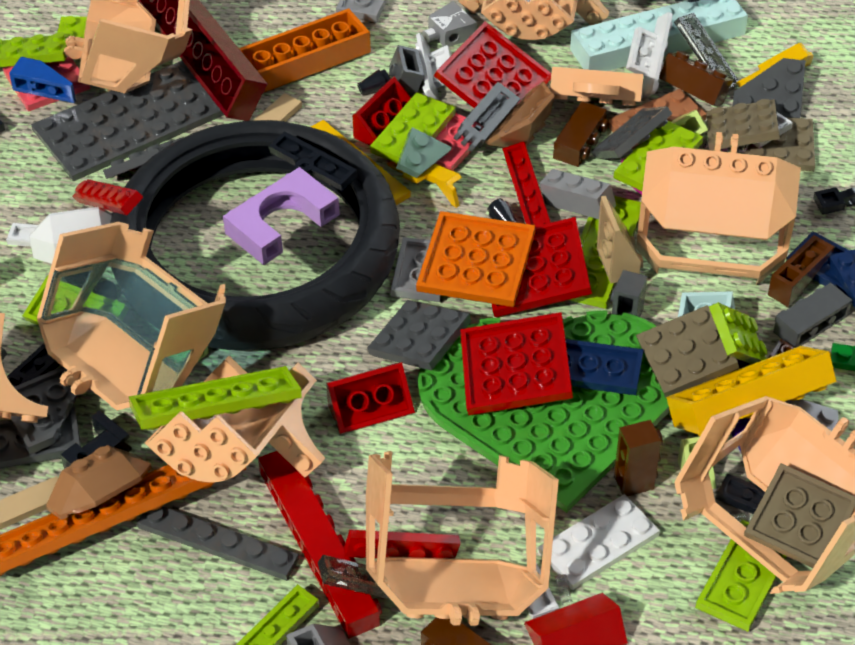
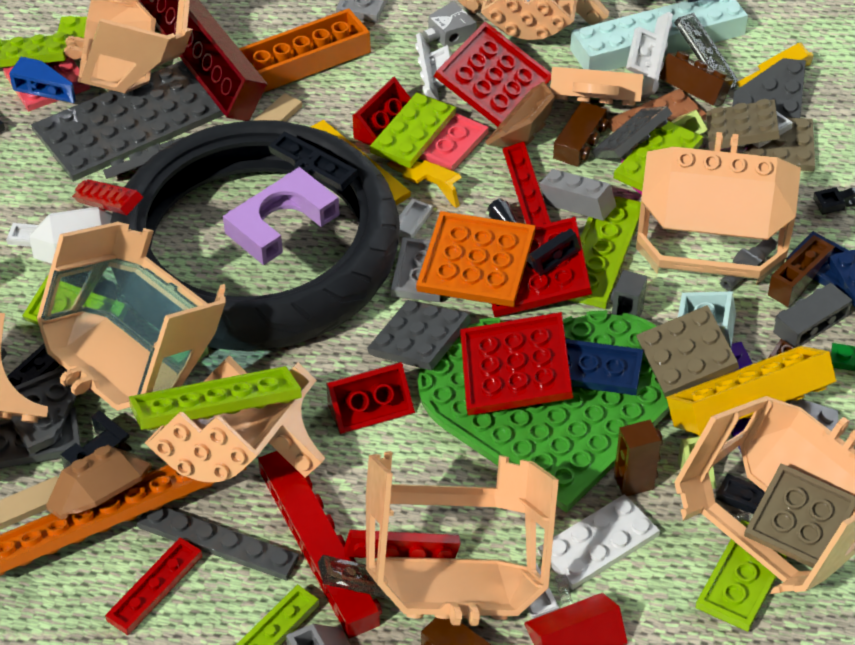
black cone [357,69,390,96] -> none
dark grey brick [389,45,424,96] -> none
sand green wing [396,127,452,178] -> none
hinge [454,82,521,152] -> none
tan slope [597,196,643,284] -> none
lime plate [709,302,768,364] -> none
none -> red plate [105,537,203,635]
none -> white tile [399,198,433,238]
none -> black panel [527,228,581,276]
none -> dark grey pin [720,237,777,291]

